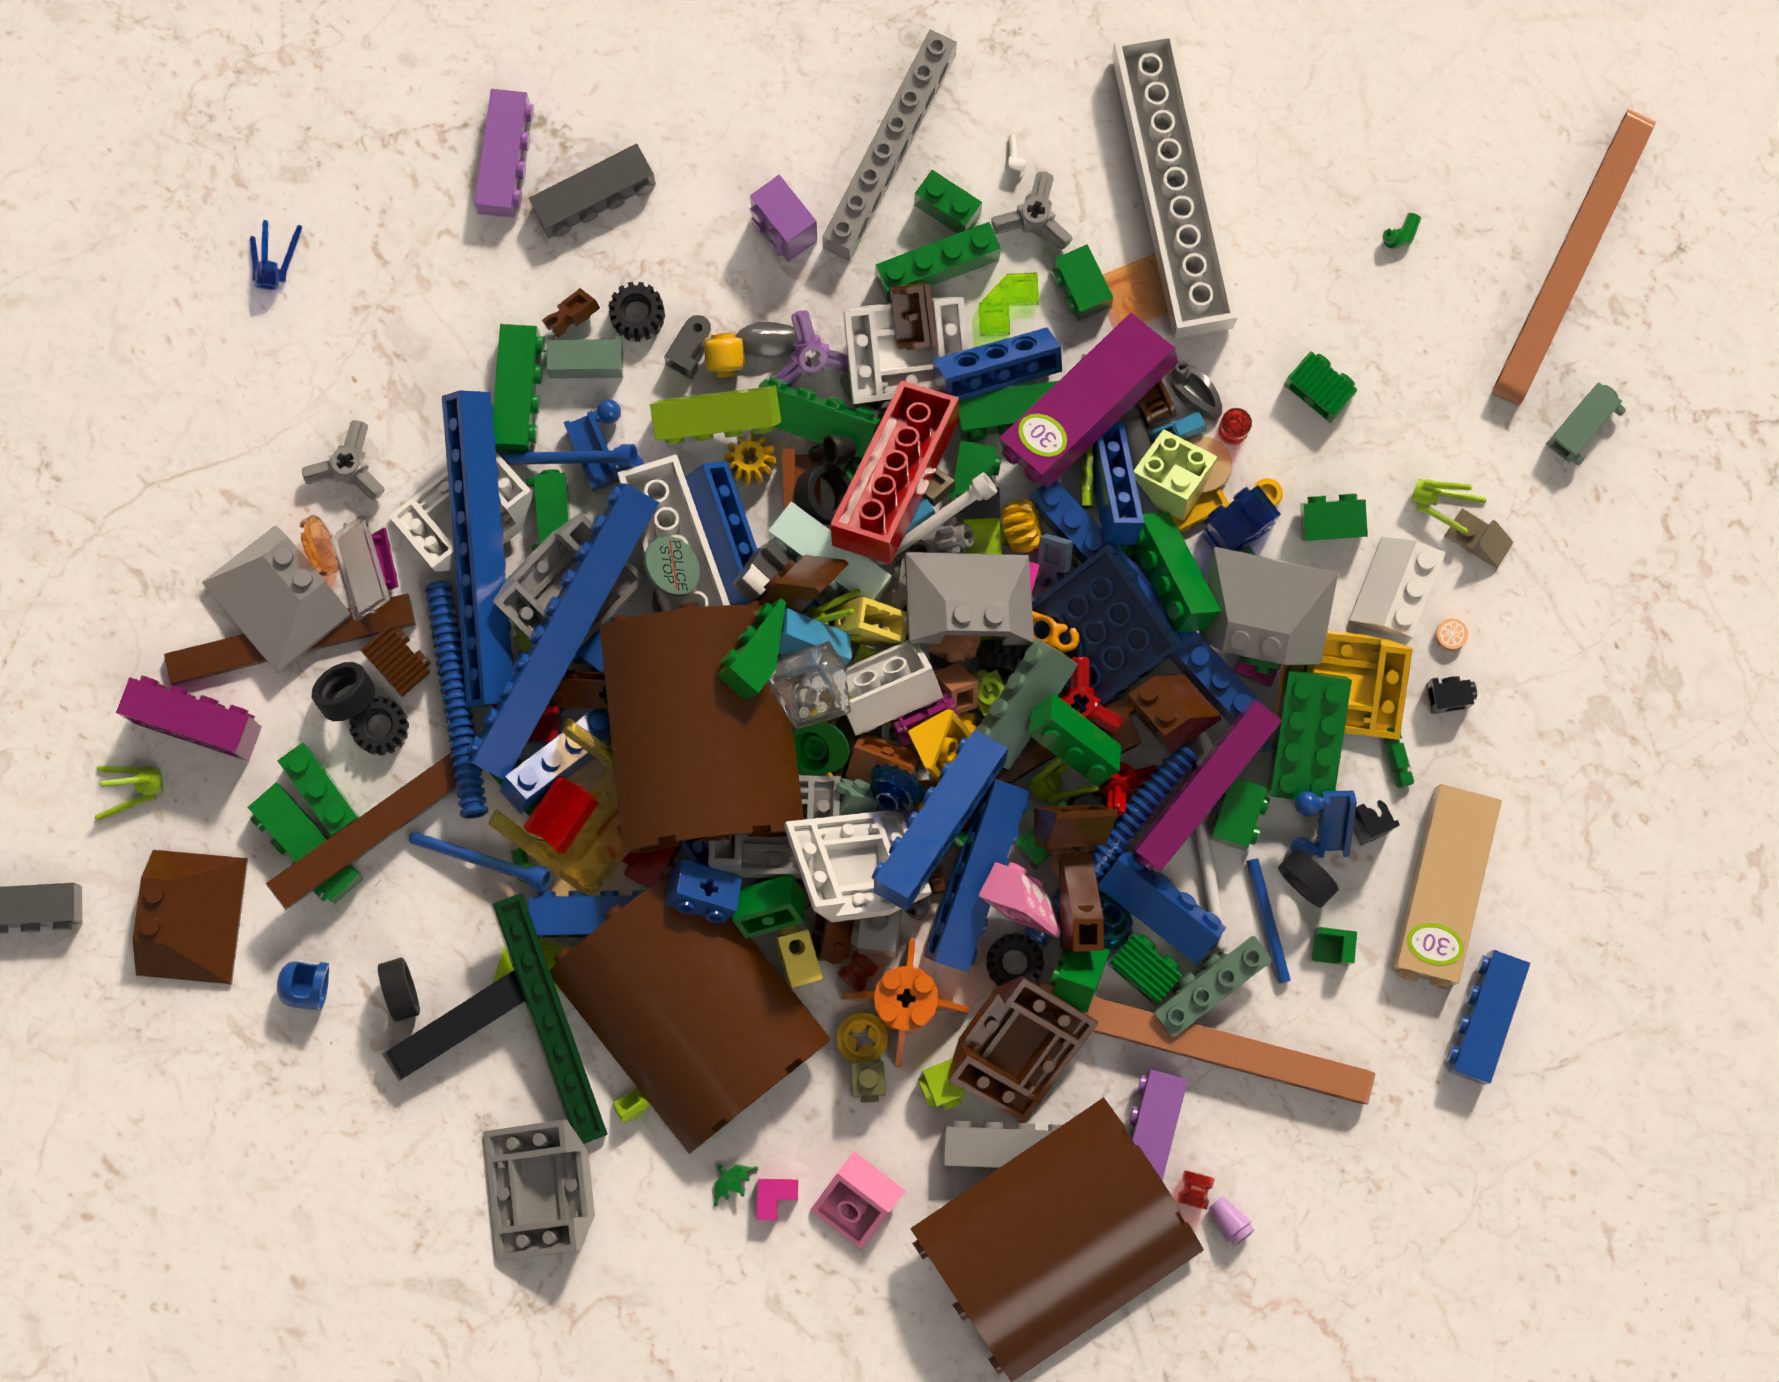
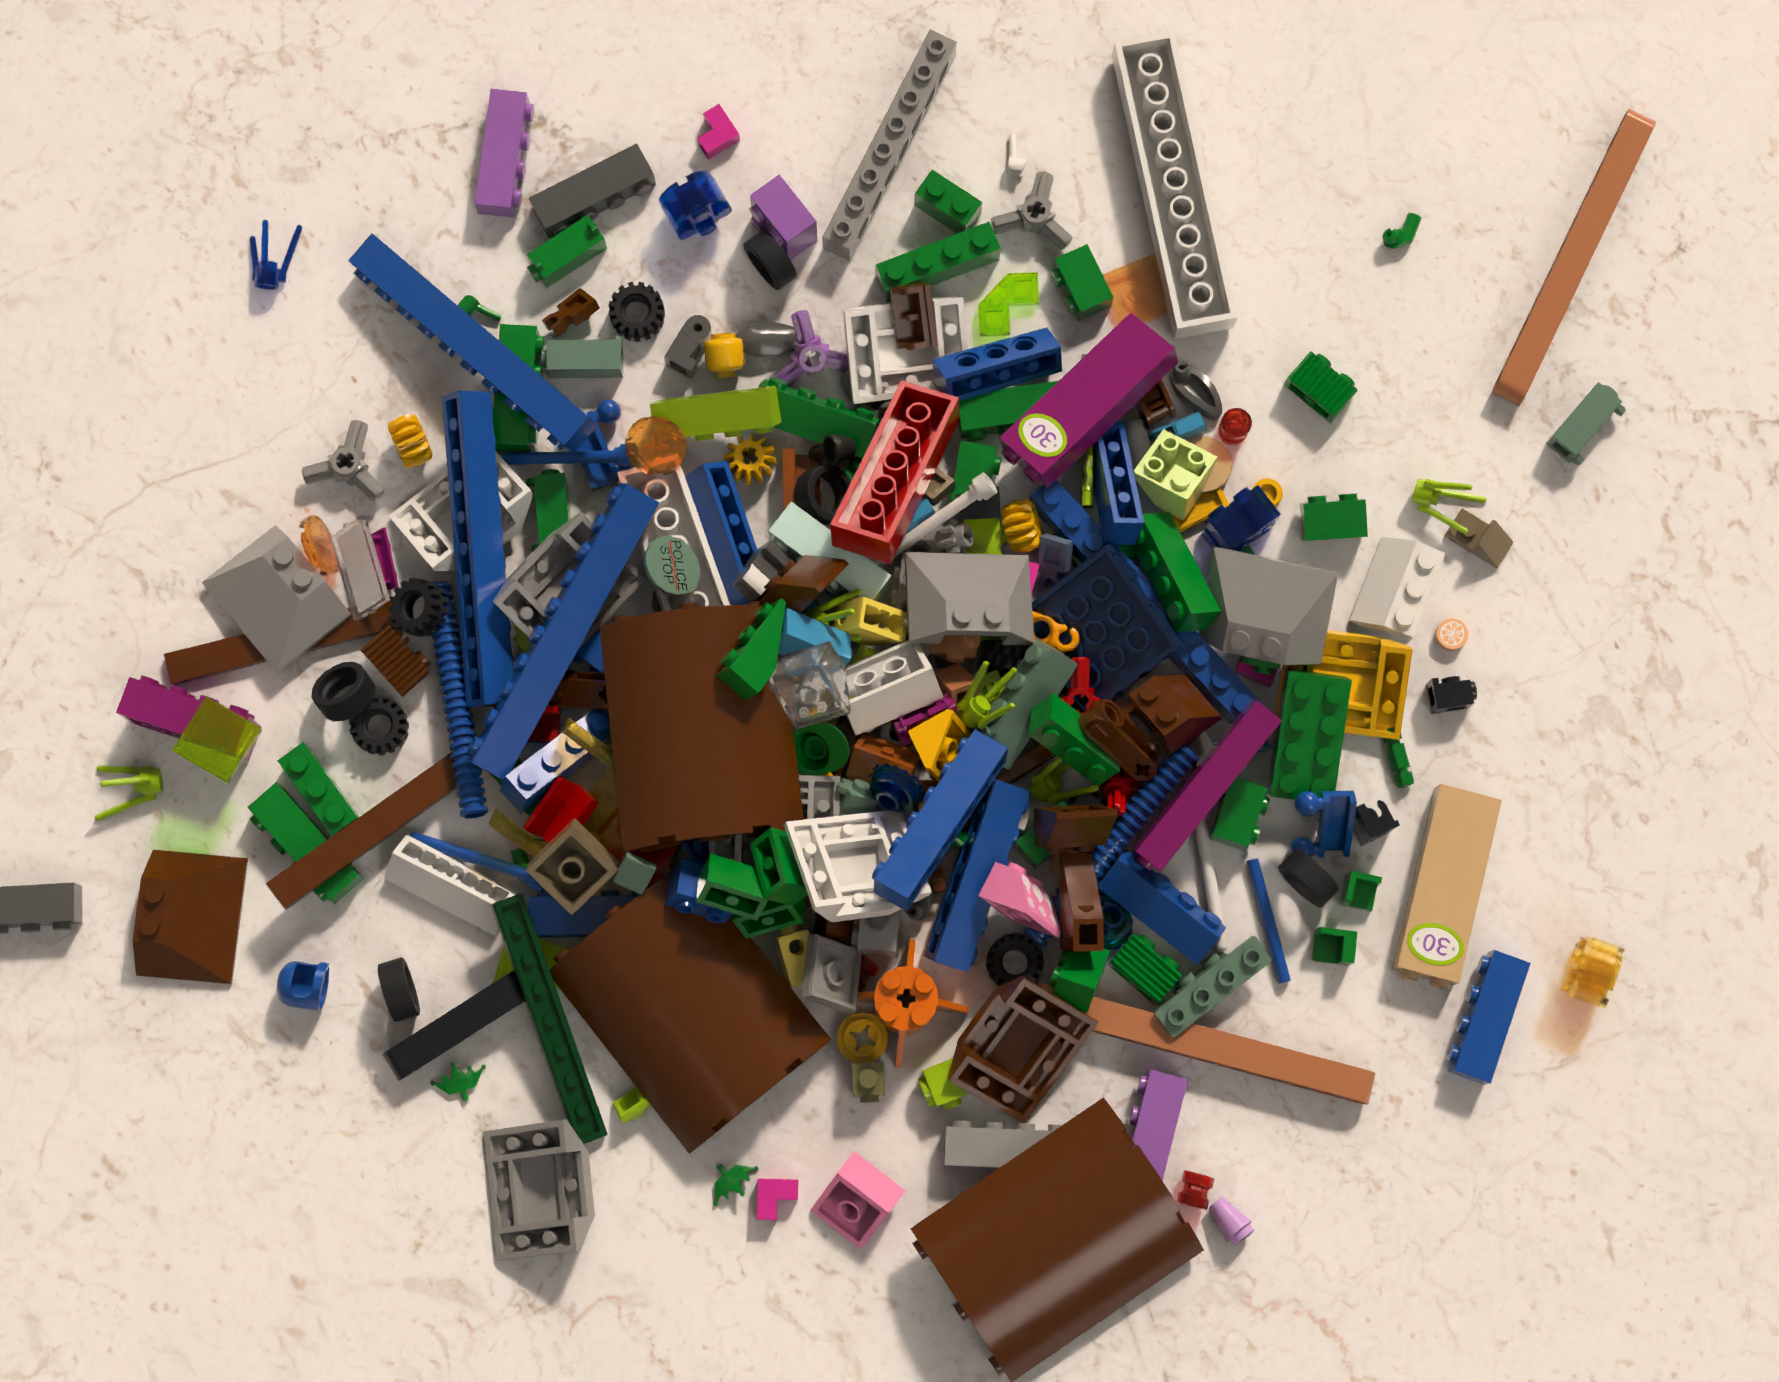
none -> clear neon green tile [172,696,263,784]
none -> blue brick [348,233,598,454]
none -> white brick [384,835,518,936]
none -> yellow gear [388,413,432,469]
none -> black tyre [388,578,449,637]
none -> green piece [431,1062,486,1101]
none -> green hand [458,295,502,322]
none -> dark tan brick [525,818,620,915]
none -> green brick [526,215,607,288]
none -> sand green tile [613,851,657,895]
none -> clear orange tile [625,416,687,475]
none -> clear blue brick [659,171,732,240]
none -> green brick [696,853,768,921]
none -> dark pink piece [697,104,740,160]
none -> black tyre [743,230,797,290]
none -> green brick [750,827,808,906]
none -> light grey tile [801,934,862,1014]
none -> lime plant [957,661,1017,729]
none -> white piece [1018,807,1032,835]
none -> reddish brown piece [1079,699,1160,781]
none -> green panel [1340,870,1382,912]
none -> clear yellow brick [1561,935,1625,1008]

